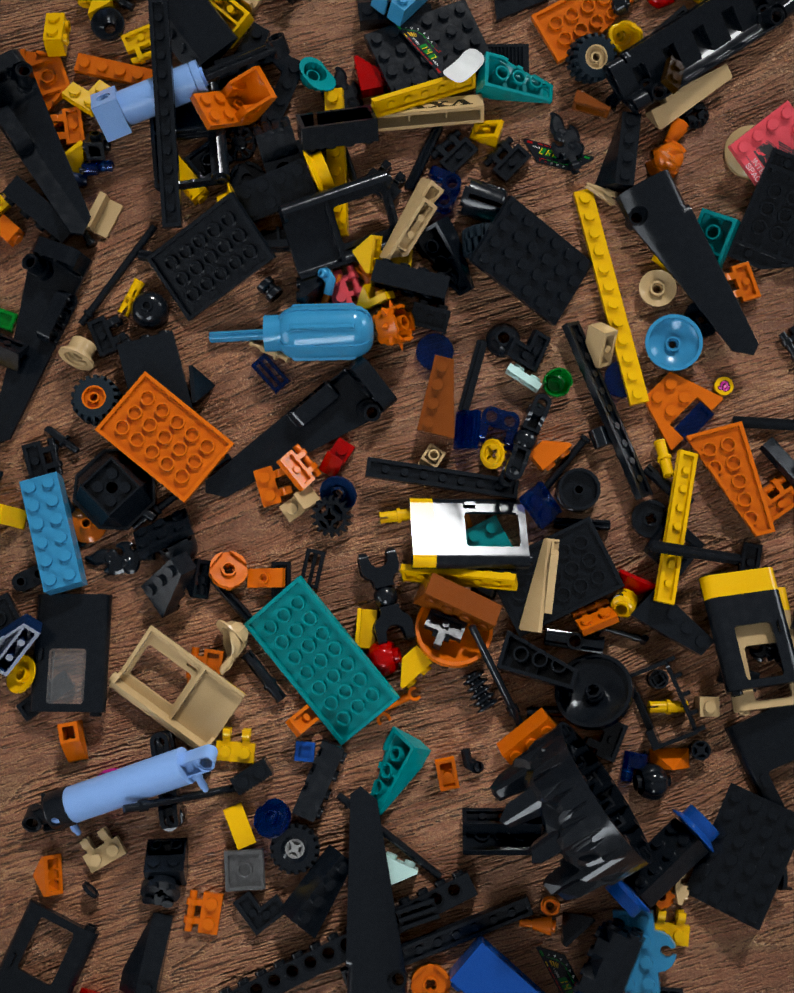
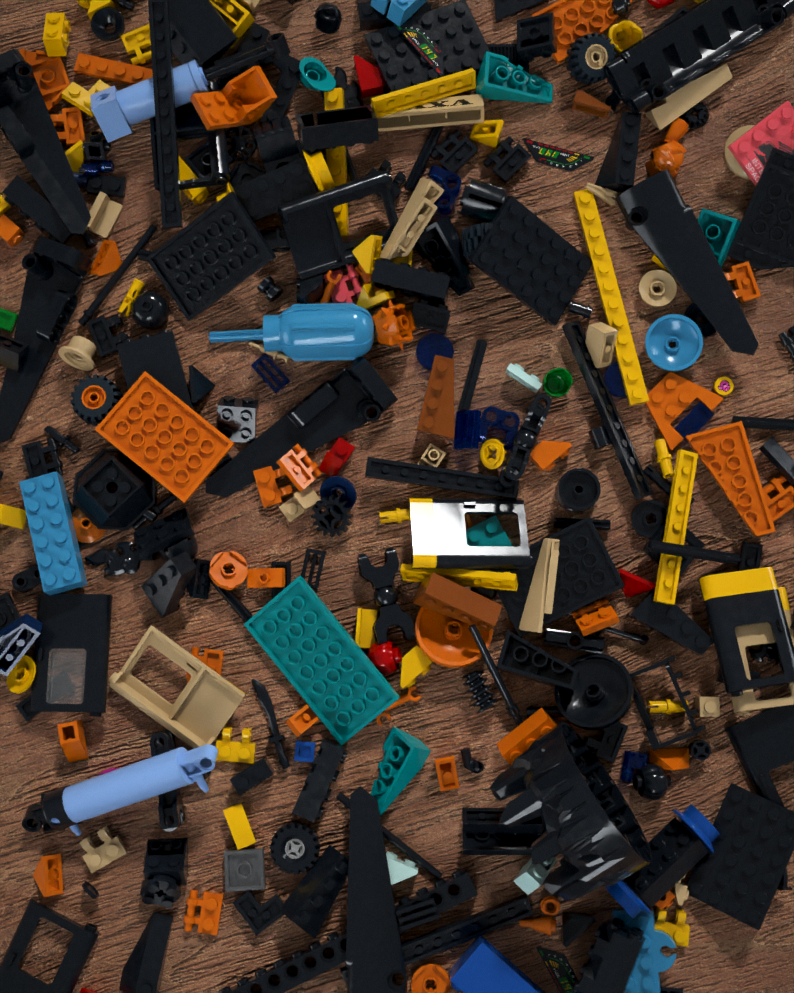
black bar [122,785,237,813] -> none
tan piece [216,620,249,676] -> none
black pin [241,650,287,703] -> none
clear blue tile [254,798,291,839] -> none
dark azure arm [318,267,336,296] -> none
black hinge [423,608,468,650] -> none
white sticker [443,49,484,83] -> none
black piece [486,323,520,358] -> none
black plate [503,330,551,372] -> none
clear blue plate [519,481,563,529] -> none
black bar [525,434,590,512] -> none
black piece [550,112,584,175] -> none
yellow head [611,589,638,618] -> none
black wheel [646,669,669,689] -> none
dark brown plate [661,55,685,94] -> none
none -> black plate [86,174,127,198]
none -> orange slope [89,240,122,276]
none -> black bracket [217,396,259,443]
none -> black sword [252,679,290,770]
none -> black hair [314,3,342,34]
none -> light aqua slope [514,857,557,895]
none -> black plate [517,12,557,62]
none -> black pin [568,301,593,319]

